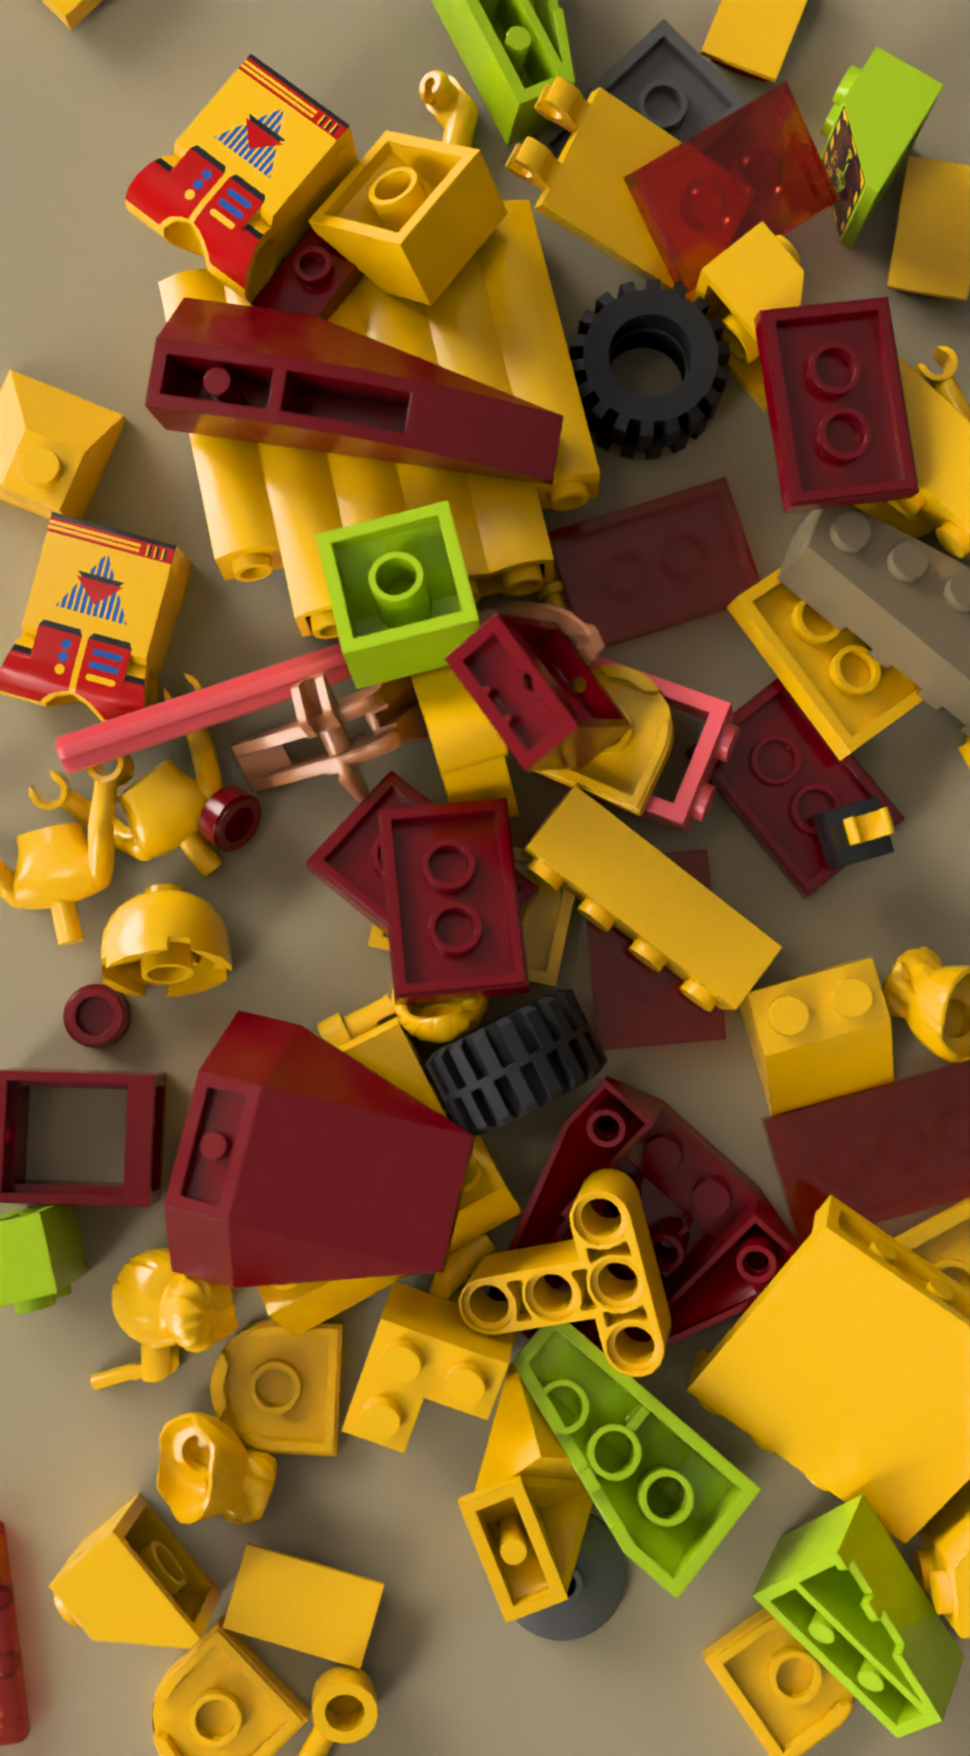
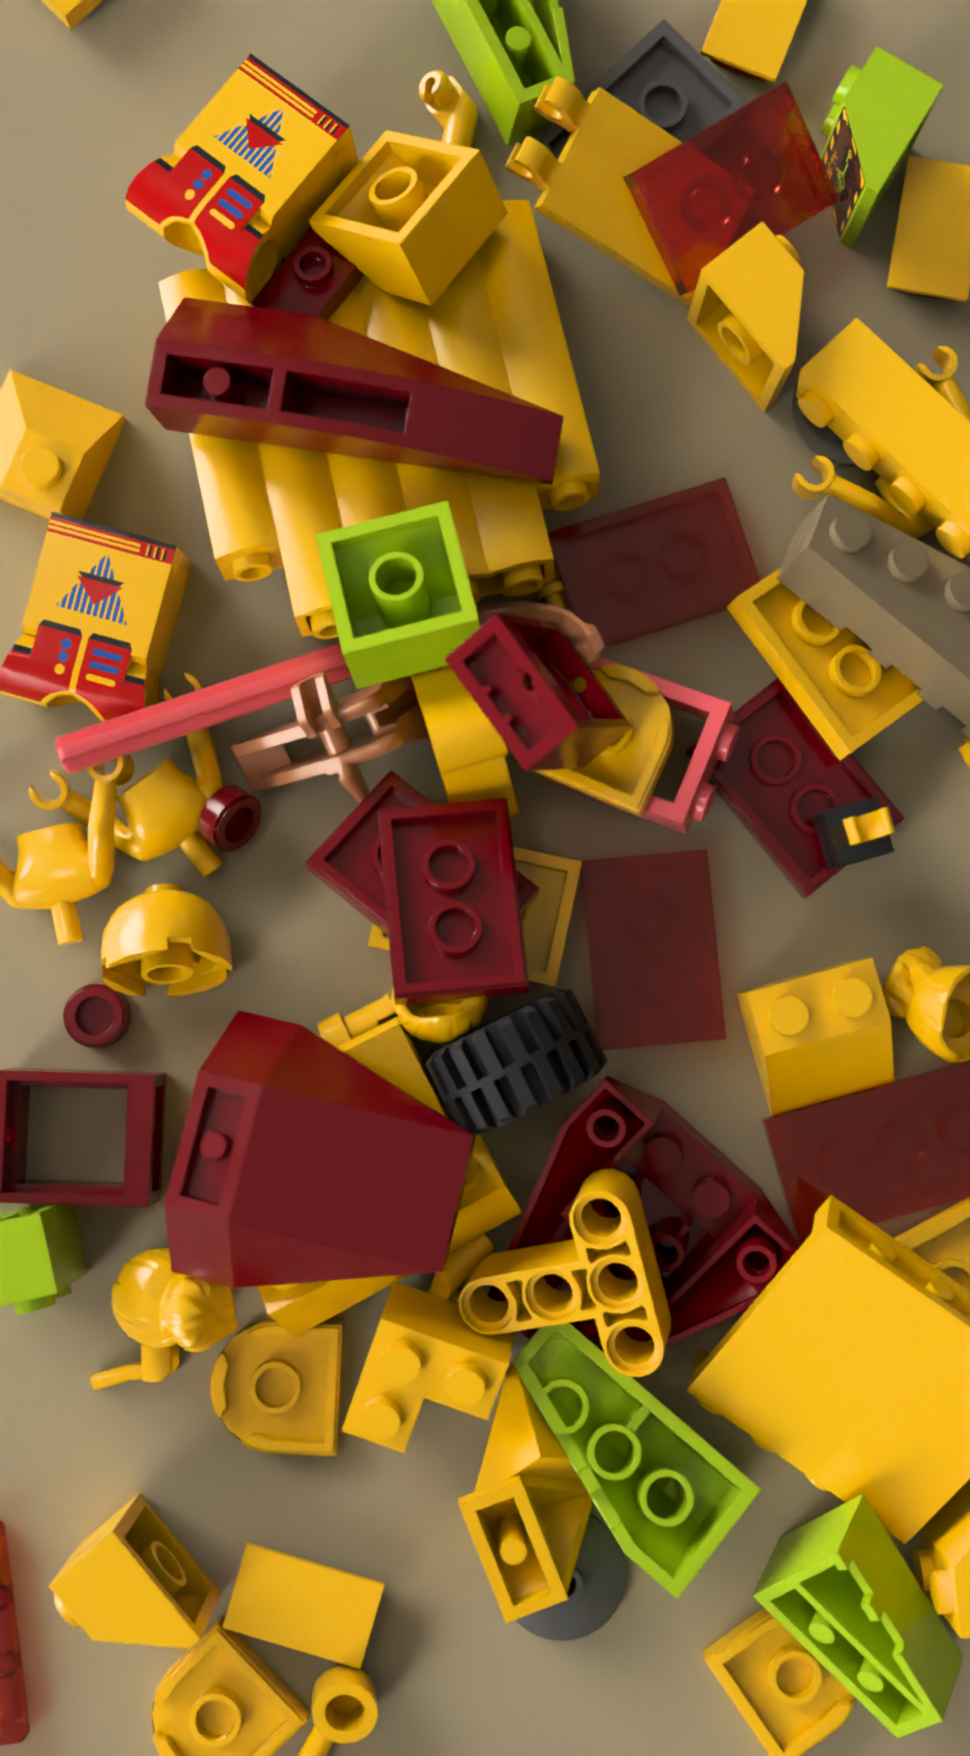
yellow hair [156,1412,278,1526] -> none
yellow brick [520,785,782,1012] -> none
black tyre [570,279,731,460] -> none
dark red tile [754,297,919,513] -> none

